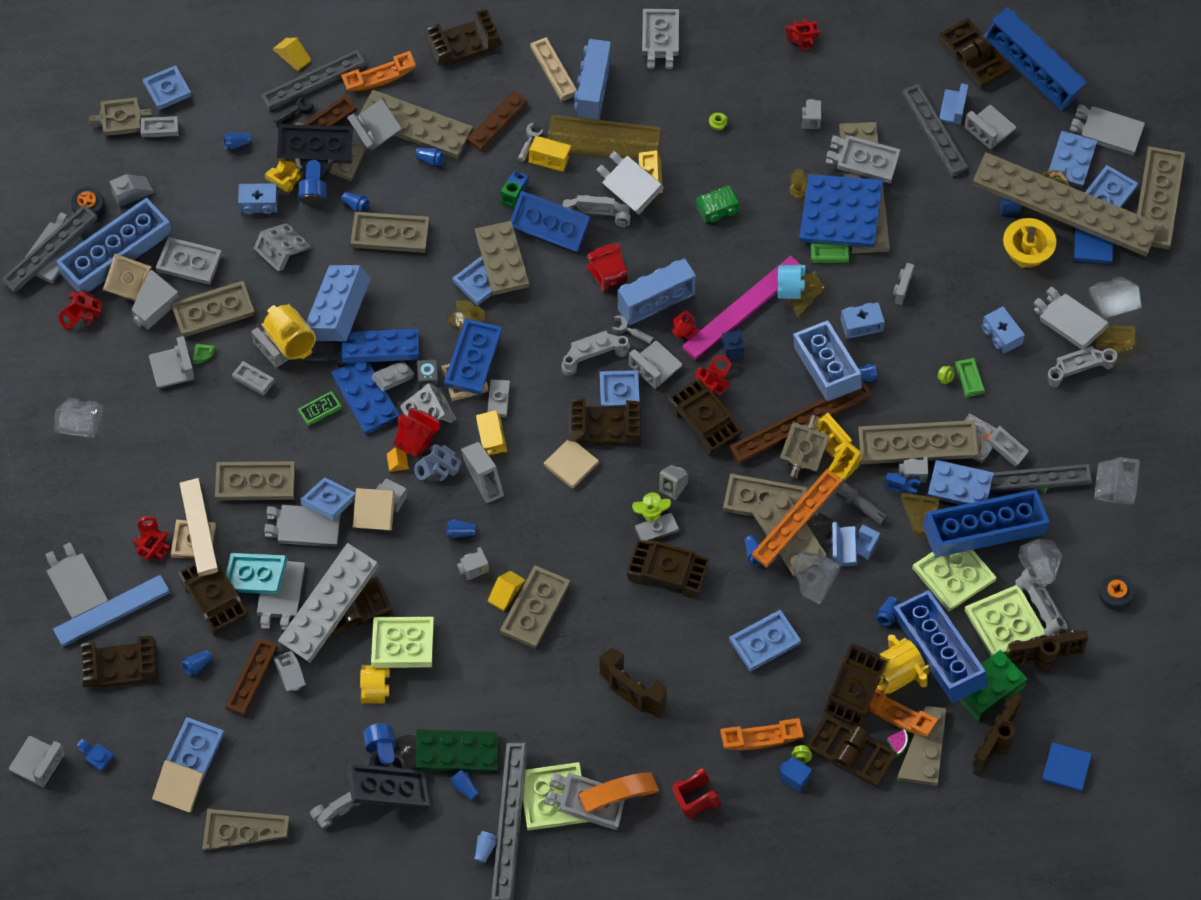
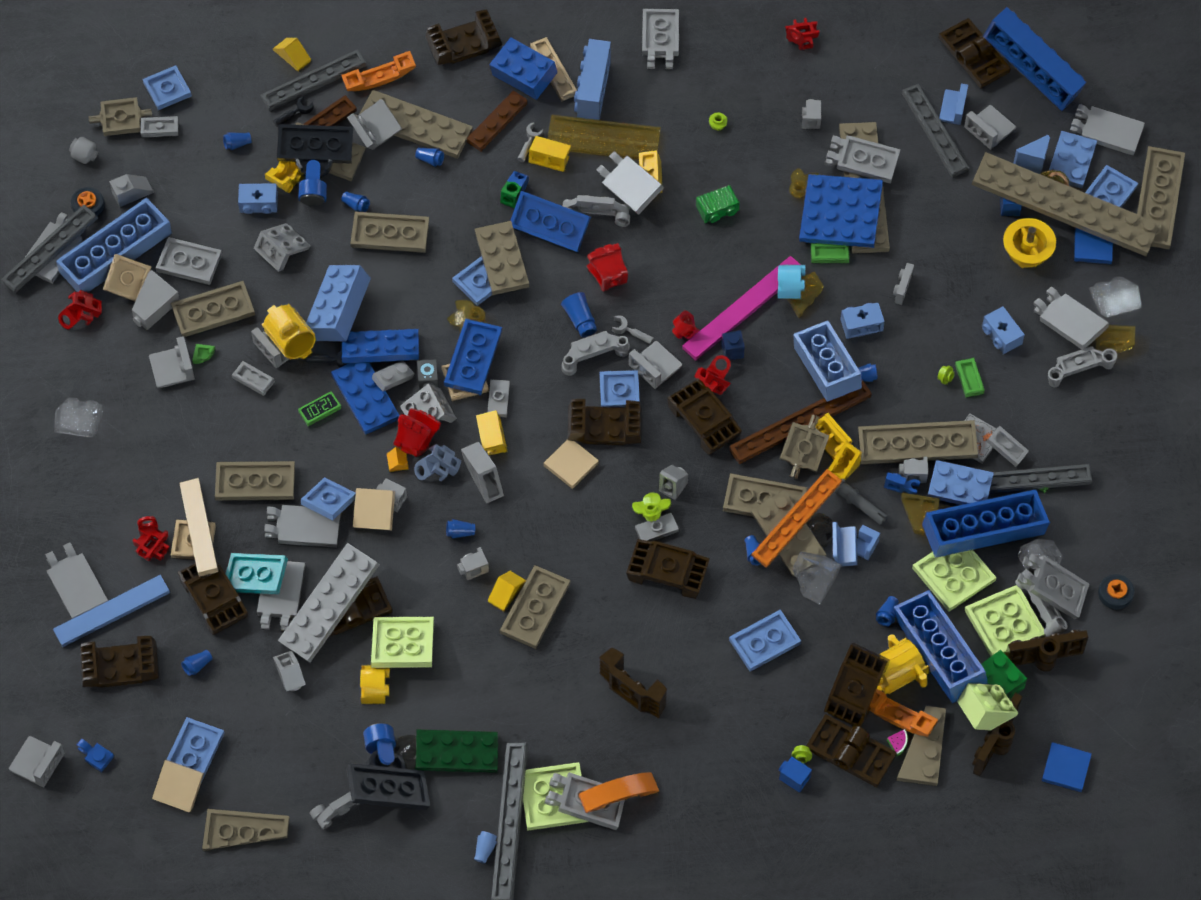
reddish brown plate [225,638,278,717] -> none
blue cone [450,770,480,801] -> none
medium blue brick [618,258,696,326] -> none
red piece [673,768,721,819] -> none
orange slope [720,718,804,750] -> none
clear slope [1094,457,1140,505] -> none
none -> light grey head [69,137,98,164]
none -> blue brick [489,37,558,100]
none -> blue plant [561,292,597,338]
none -> yellowish green slope [957,683,1018,730]
none -> medium blue slope [1013,135,1050,175]
none -> light grey tile [1017,554,1089,619]

